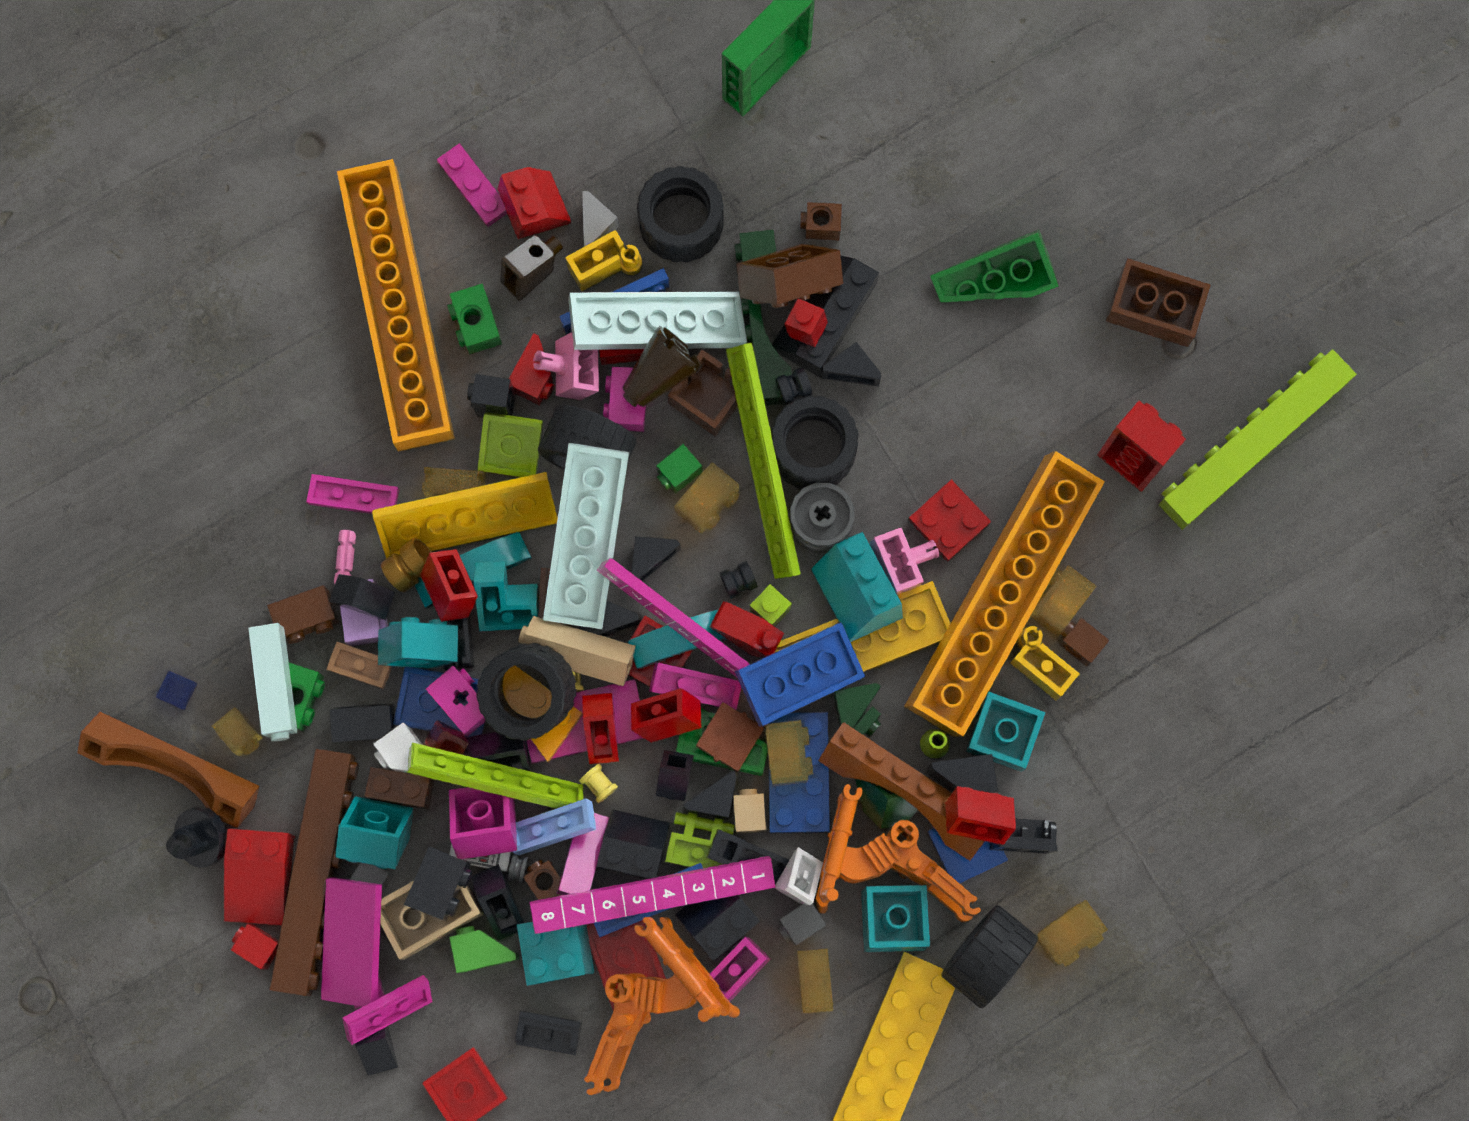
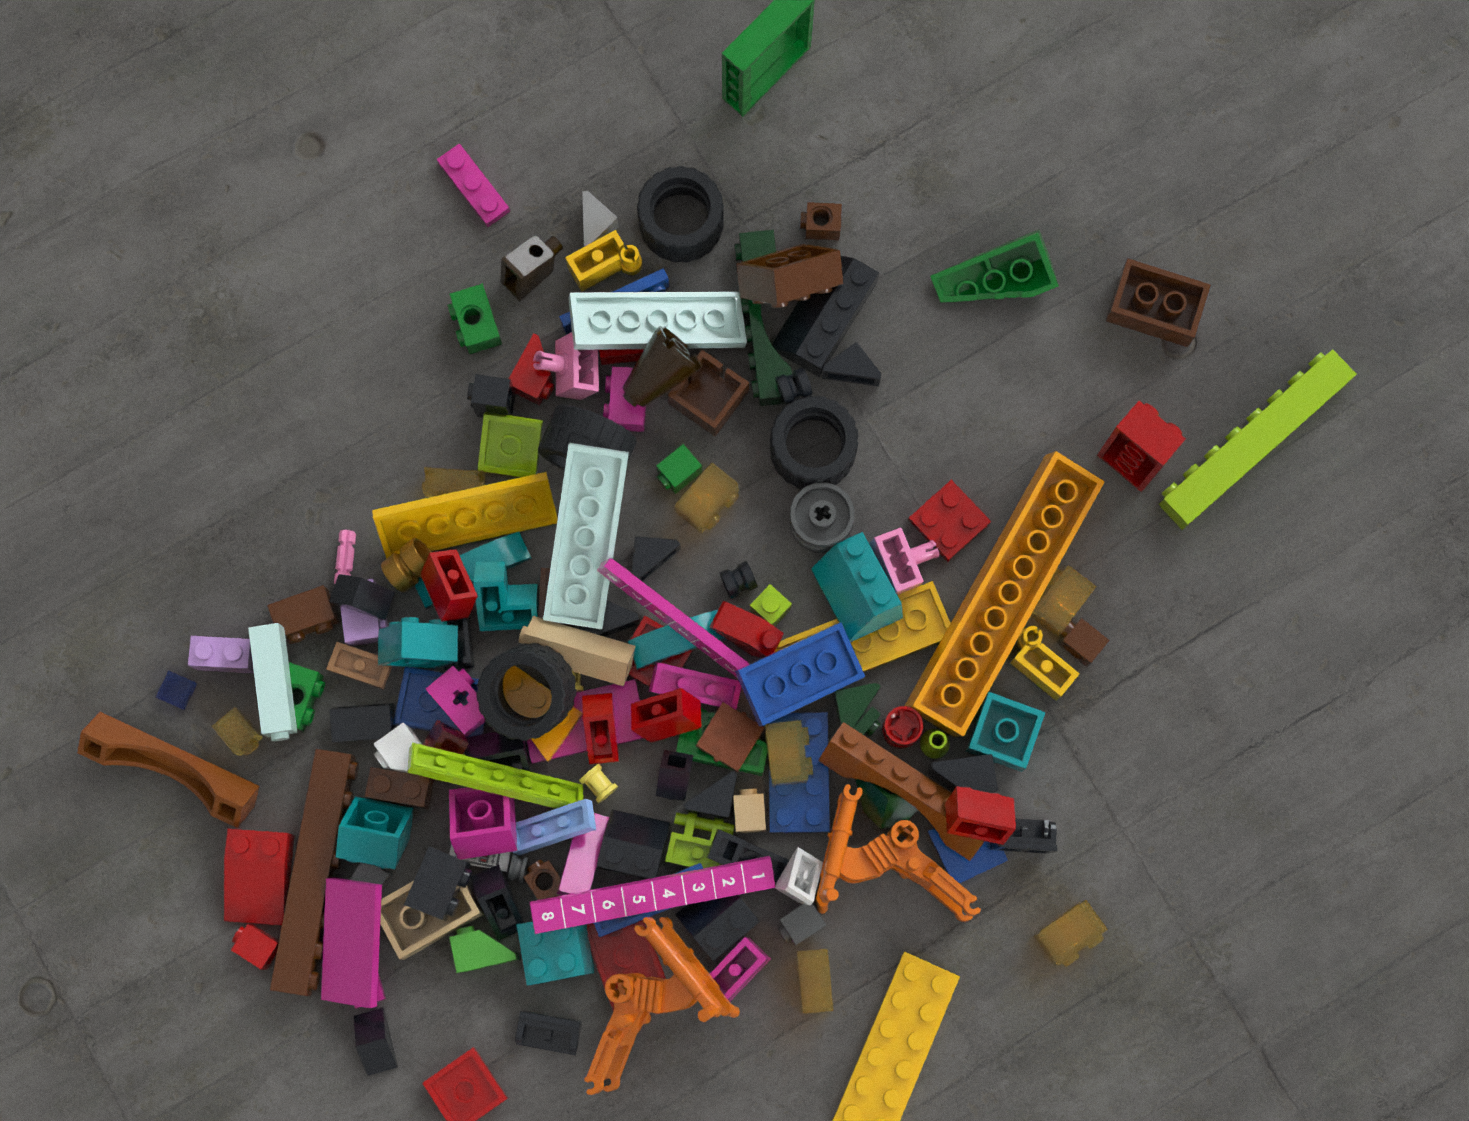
black tile [166,807,226,868] -> none
dark pink plate [306,474,400,514] -> none
light orange brick [337,159,455,452] -> none
dark pink tile [342,975,432,1045] -> none
red slope [497,167,571,239] -> none
lime tile [726,343,801,579] -> none
red brick [785,299,828,347] -> none
teal brick [861,885,930,952] -> none
black tyre [941,905,1038,1008] -> none
none -> lavender brick [188,636,254,673]
none -> red wheel [882,706,923,749]

